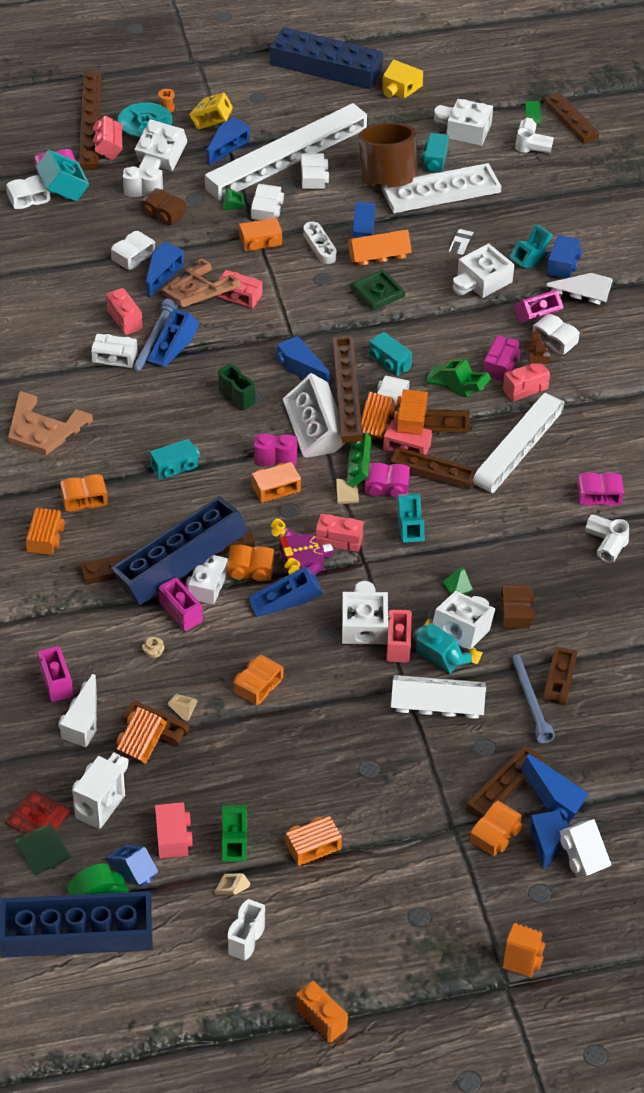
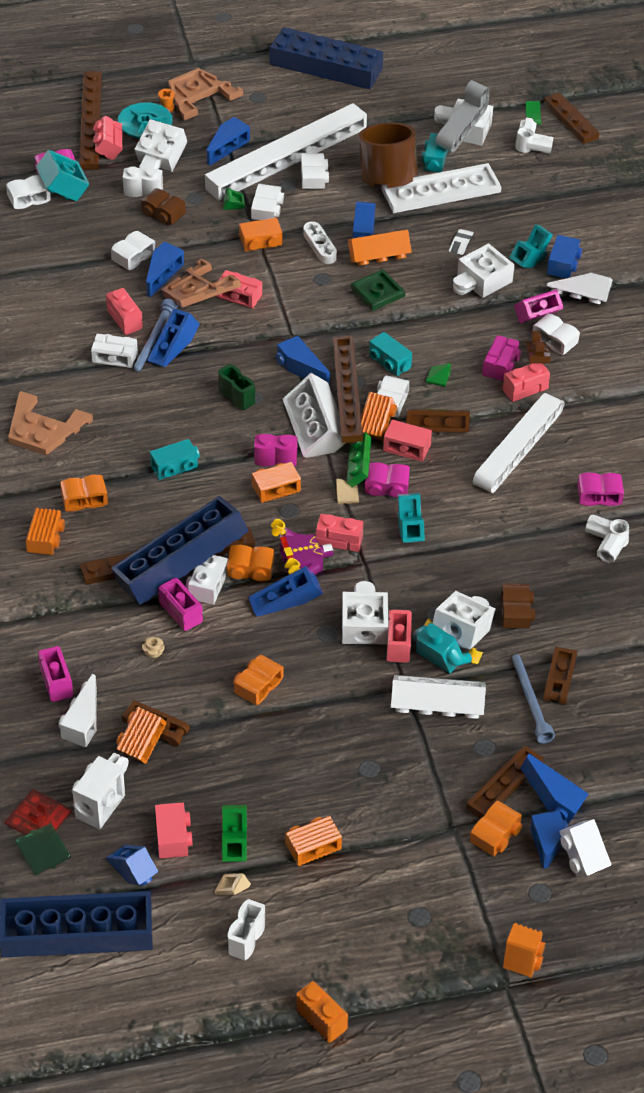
green brick [67,864,129,895] -> none
tan slope [168,694,197,721] -> none
yellow torso [189,92,232,130] -> none
yellow torso [382,60,423,98] -> none
reddish brown plate [390,447,477,489] -> none
orange brick [394,389,428,435] -> none
green brick [440,359,491,398] -> none
green slope [443,567,473,595] -> none
none -> nougat wing [168,68,243,121]
none -> light grey beam [435,80,489,153]

